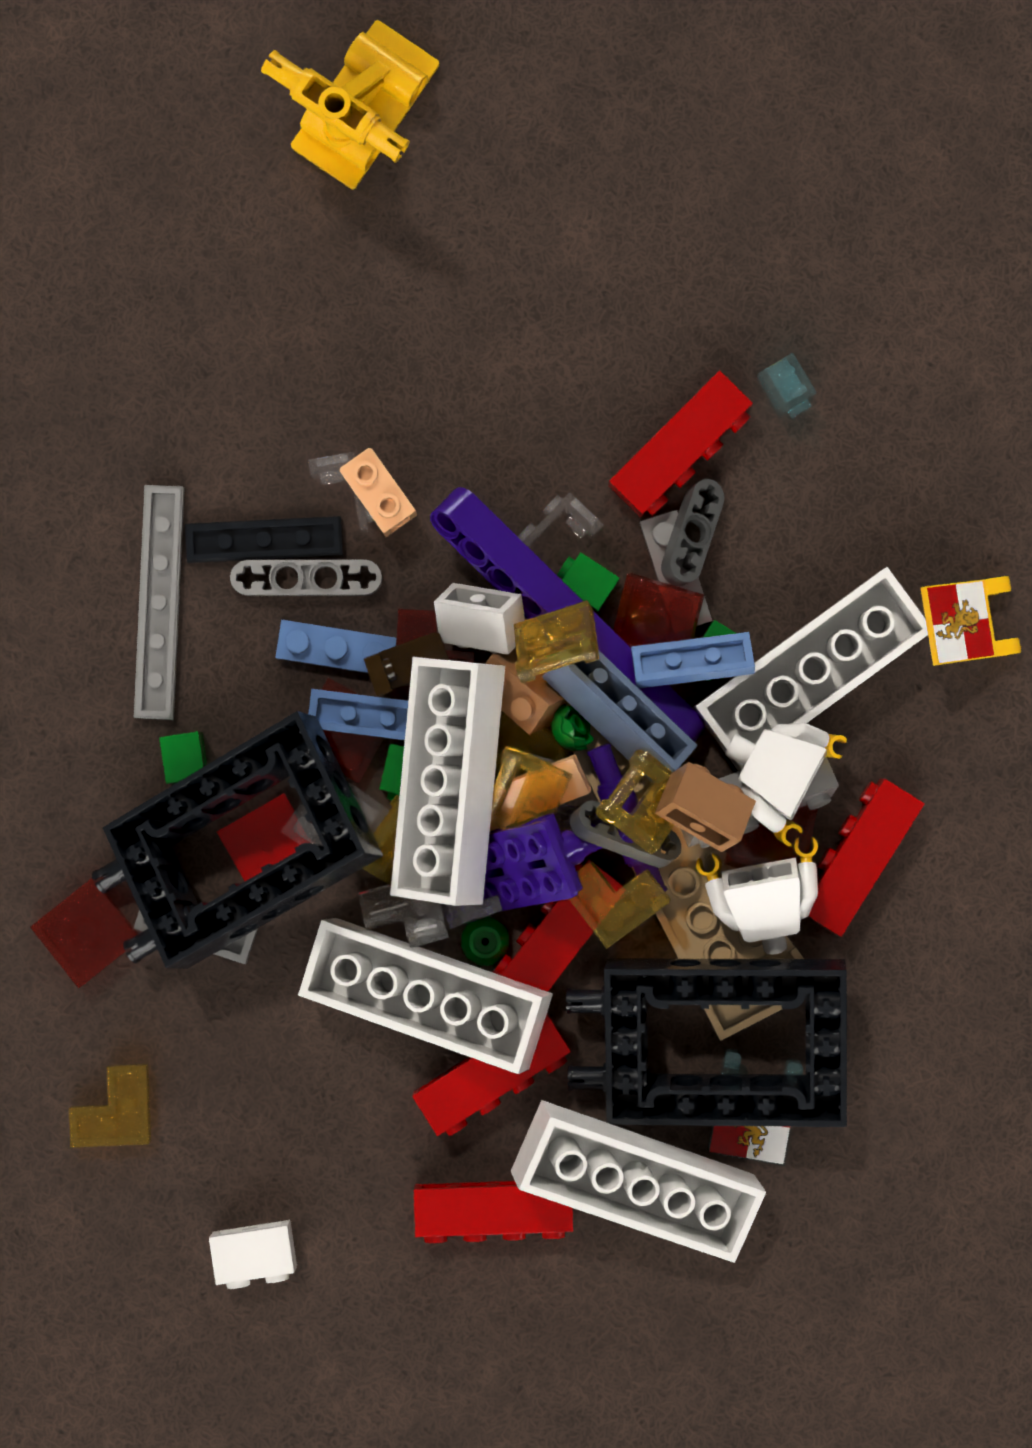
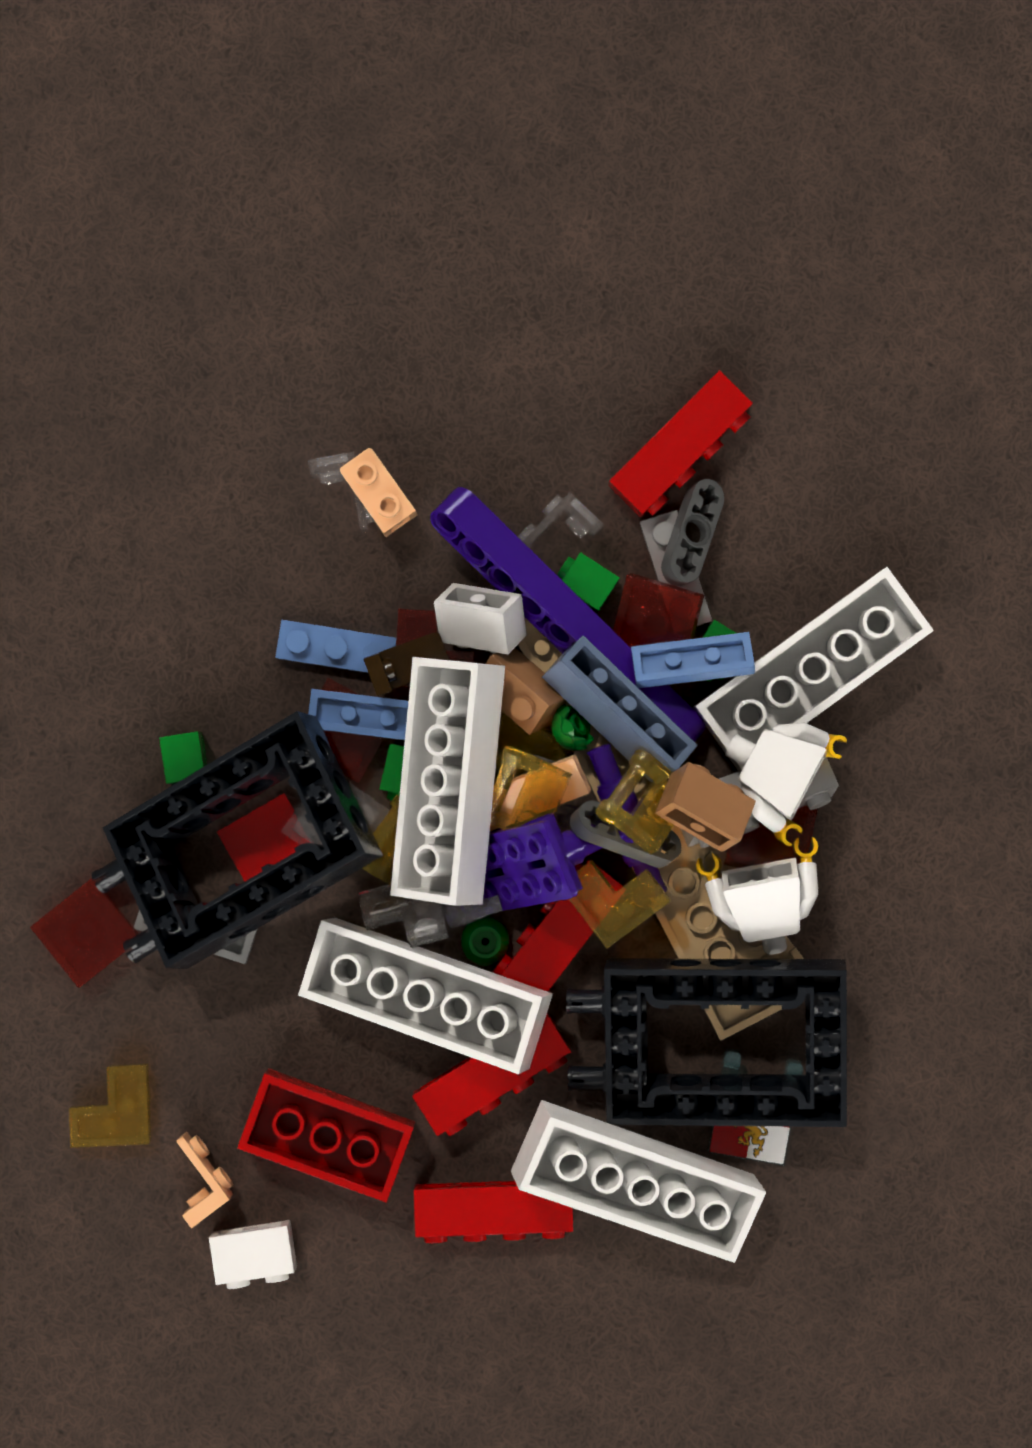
light grey tile [134,485,185,720] -> none
black tile [185,516,343,563] -> none
light grey beam [230,560,383,596] -> none
yellow plate [261,20,439,190] -> none
clear yellow plate [514,600,599,684] -> none
clear light blue brick [756,353,817,419] -> none
red brick [807,778,925,937] -> none
flag [921,576,1021,666] -> none
none -> light nougat bracket [176,1132,233,1228]
none -> red brick [237,1068,416,1203]

